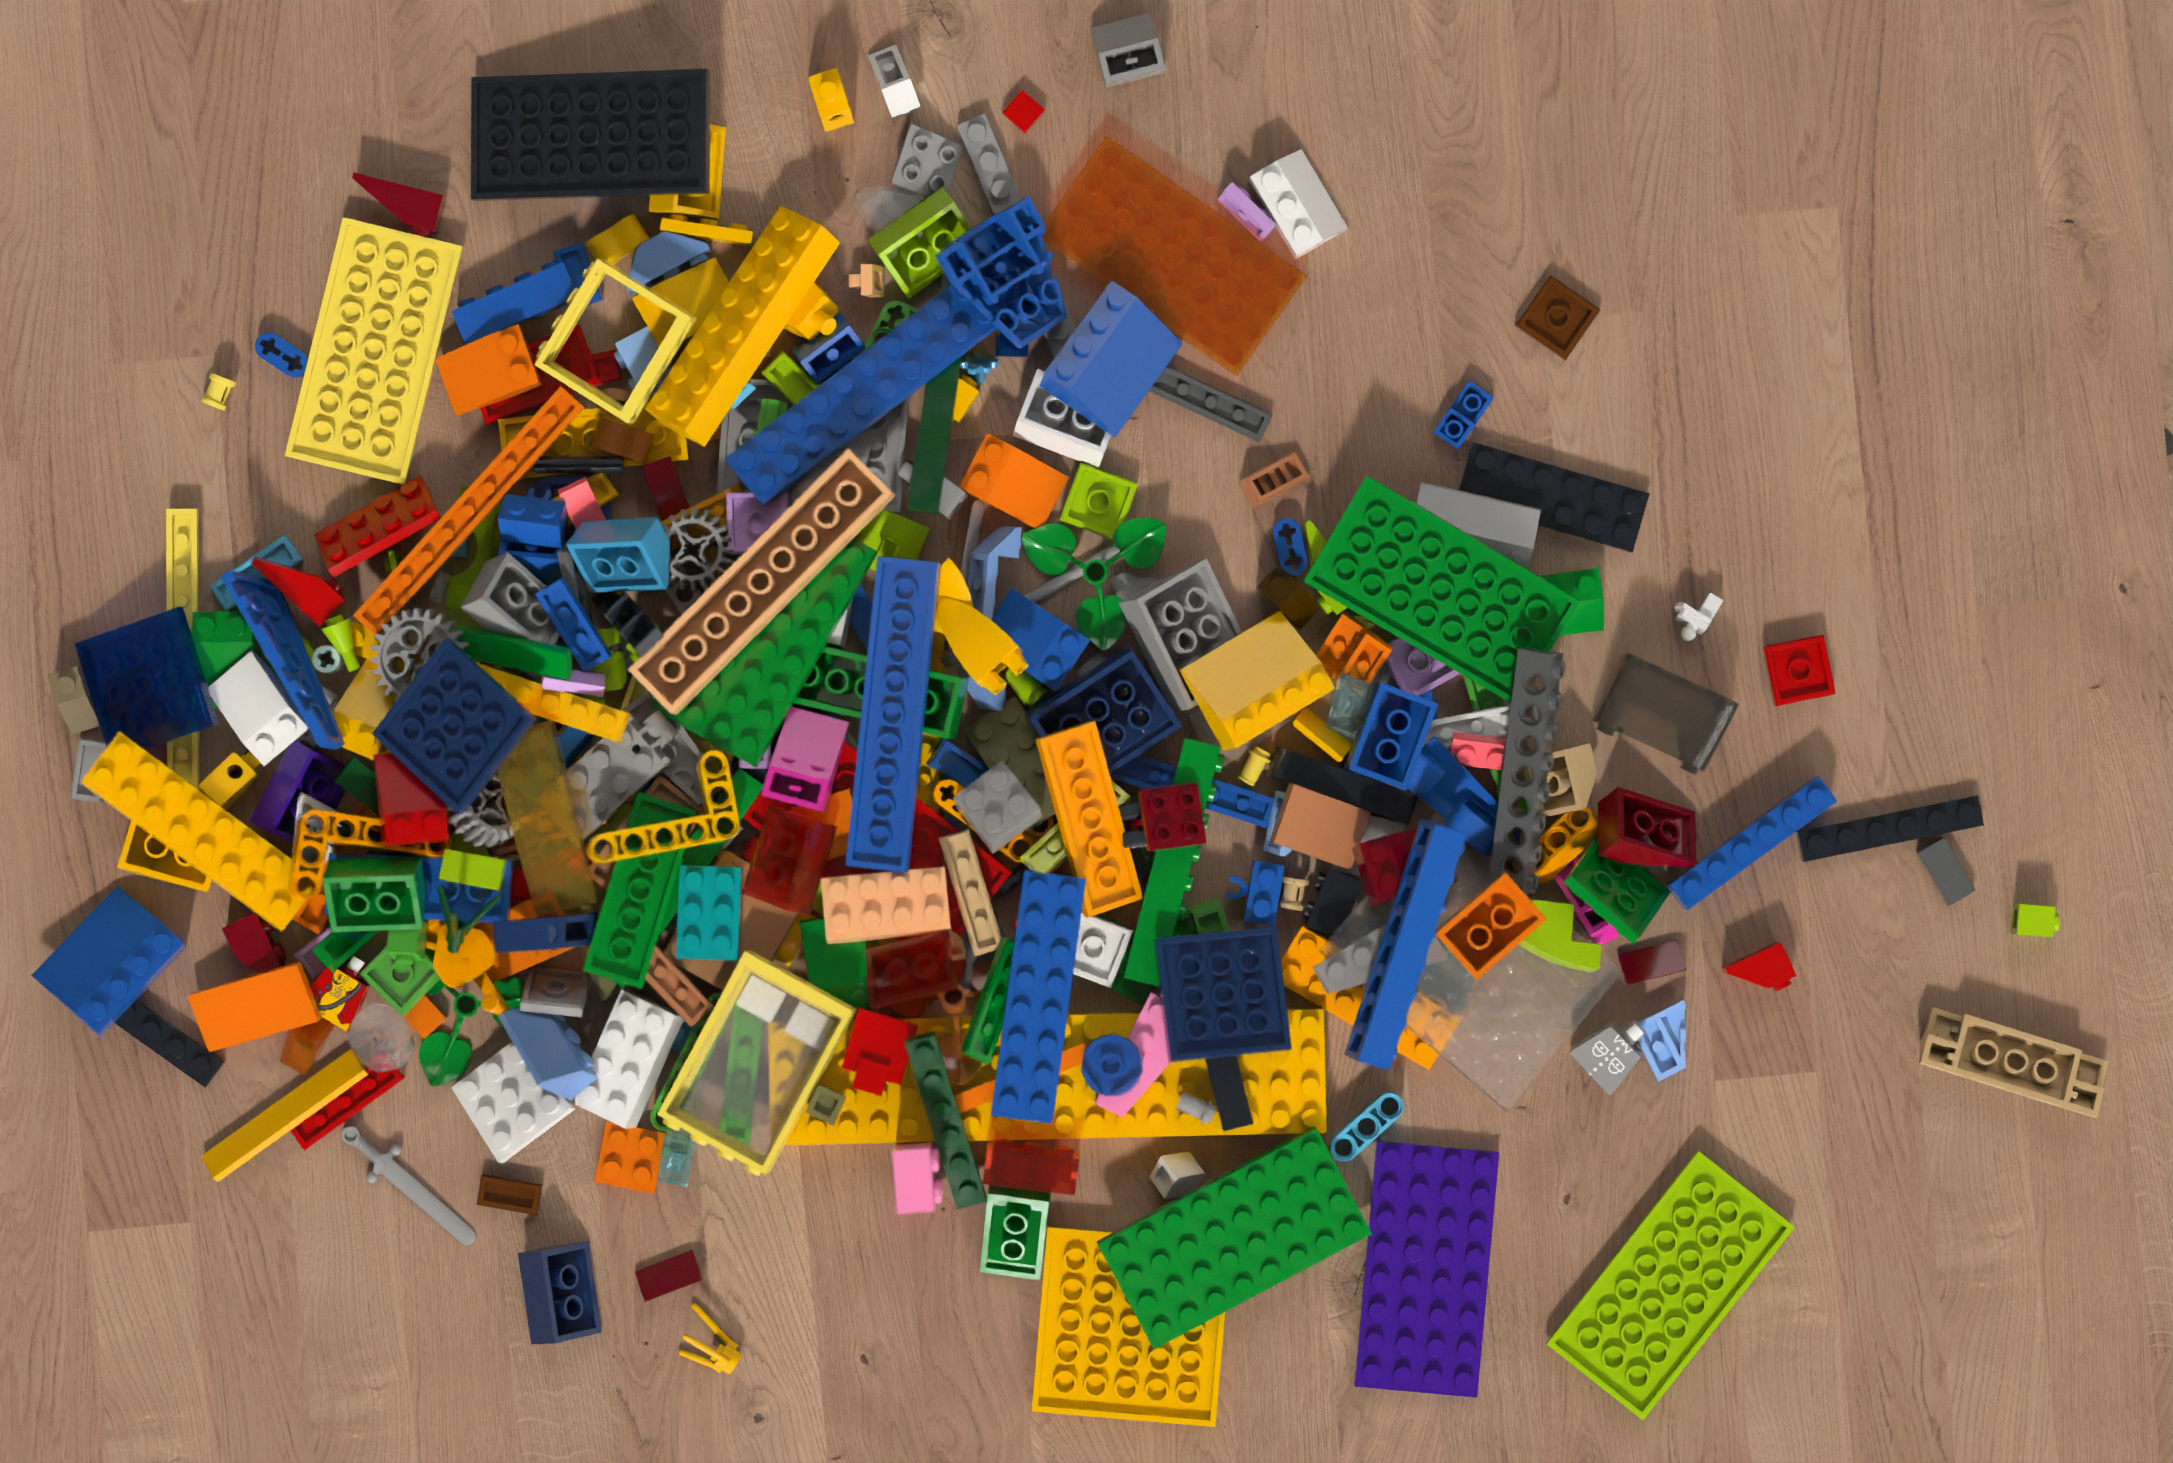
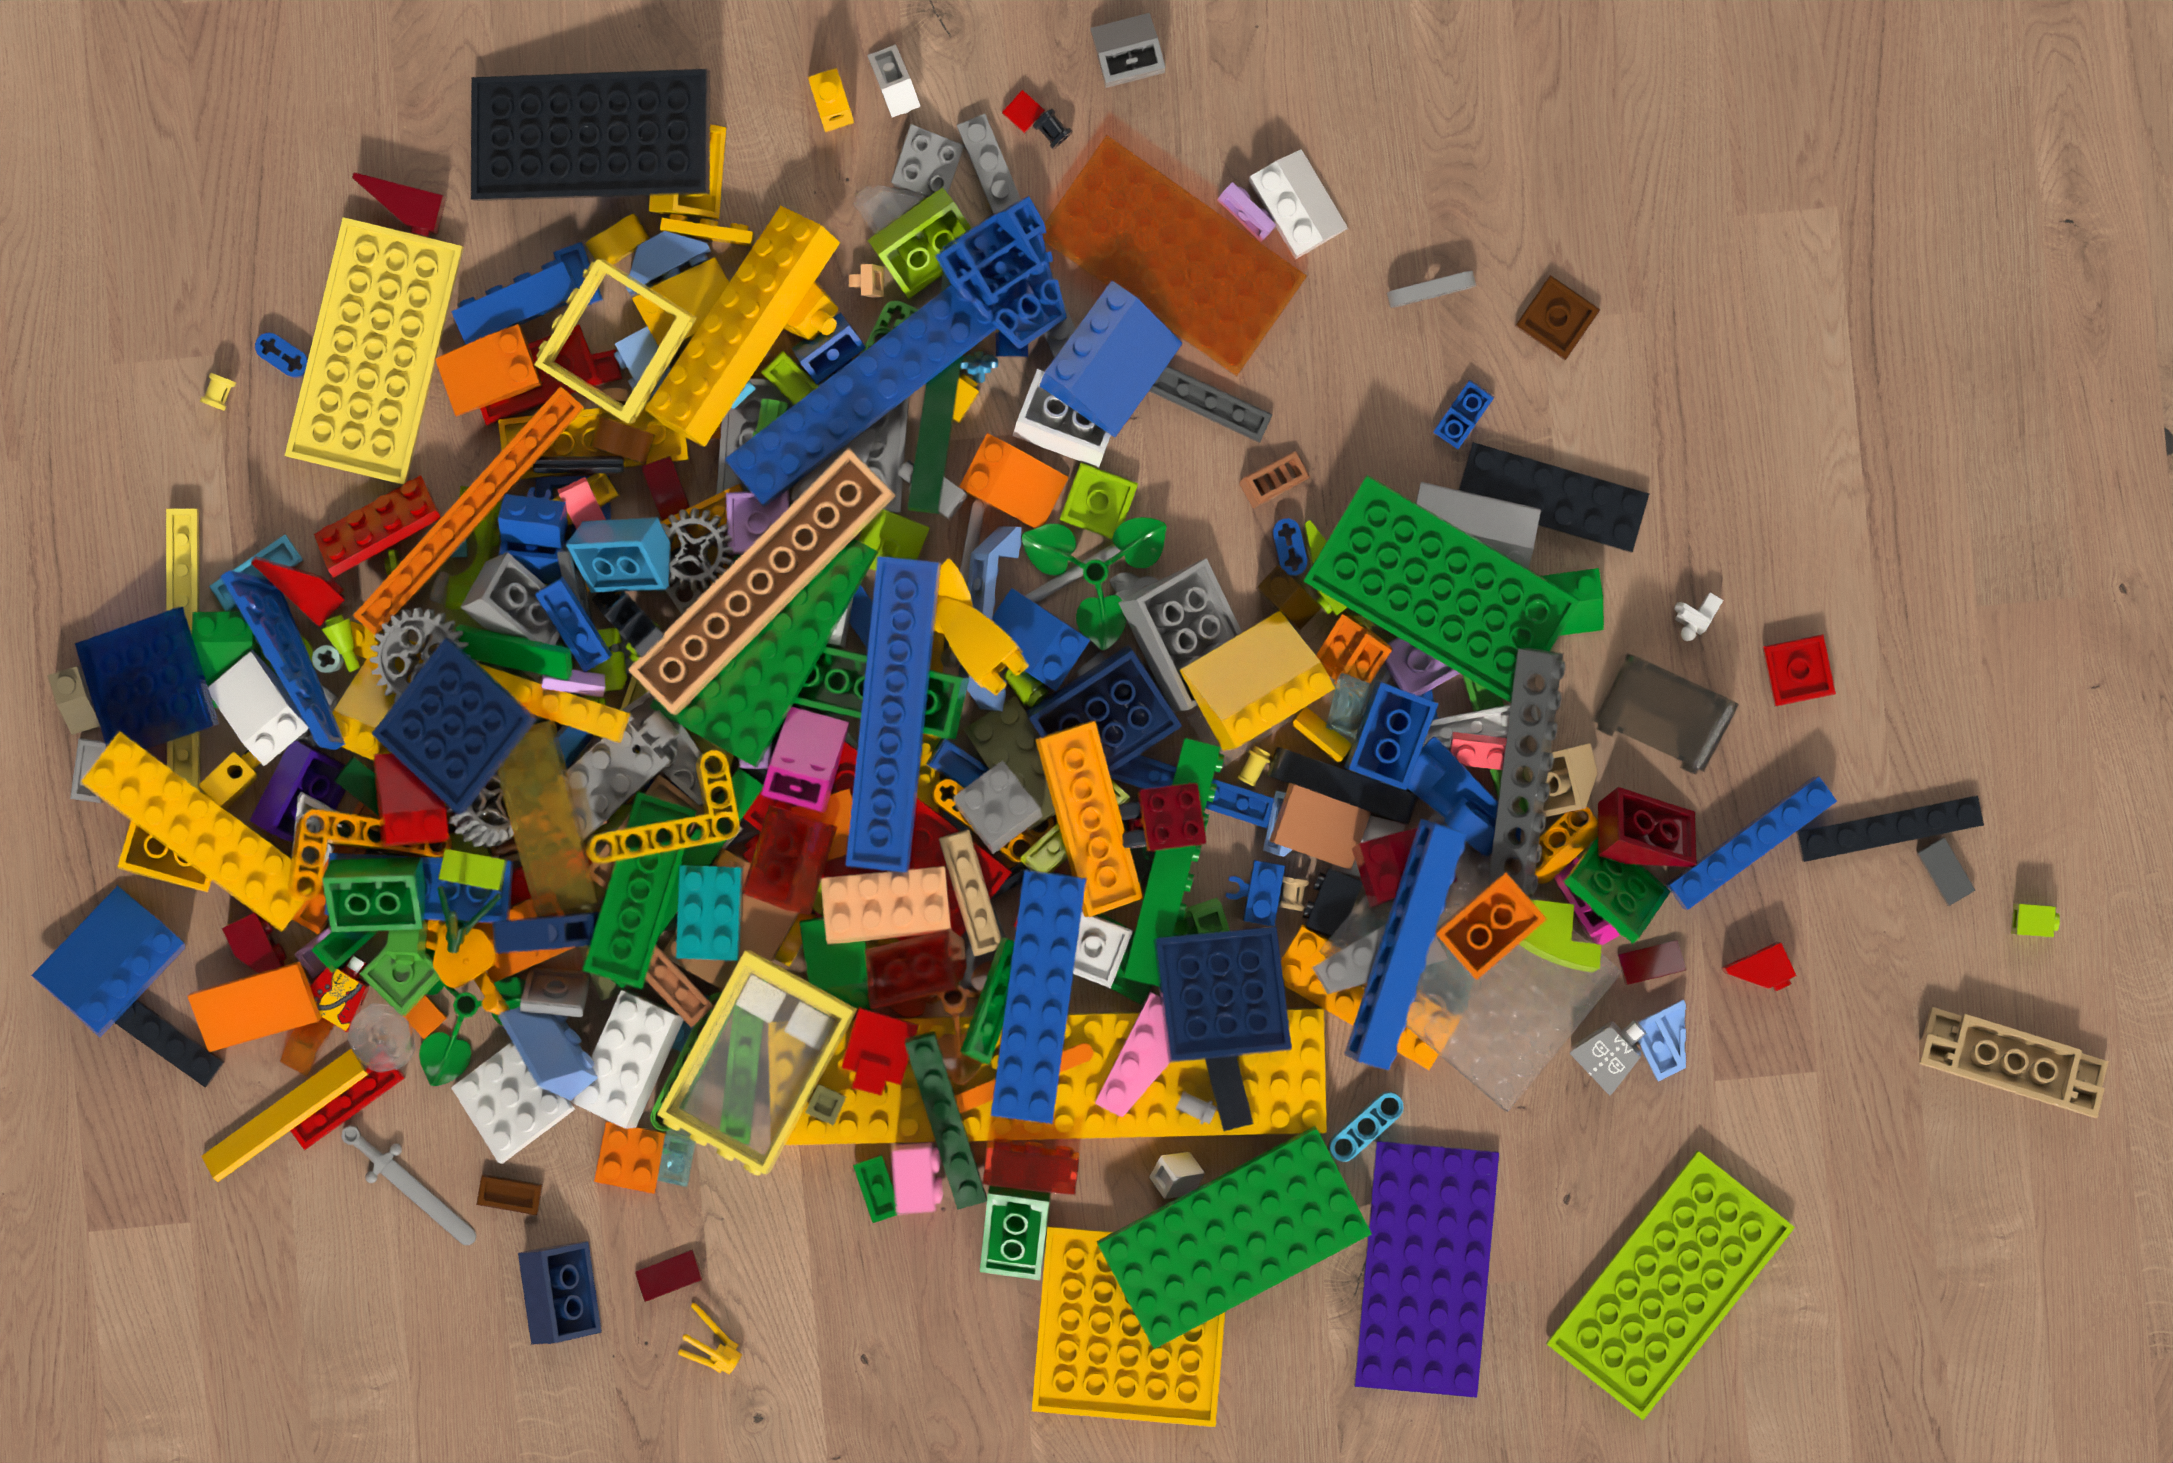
blue tile [1081,1035,1143,1096] -> none
none -> green plate [853,1155,899,1223]
none -> black bush [1033,108,1073,149]
none -> light grey beam [1387,271,1476,308]

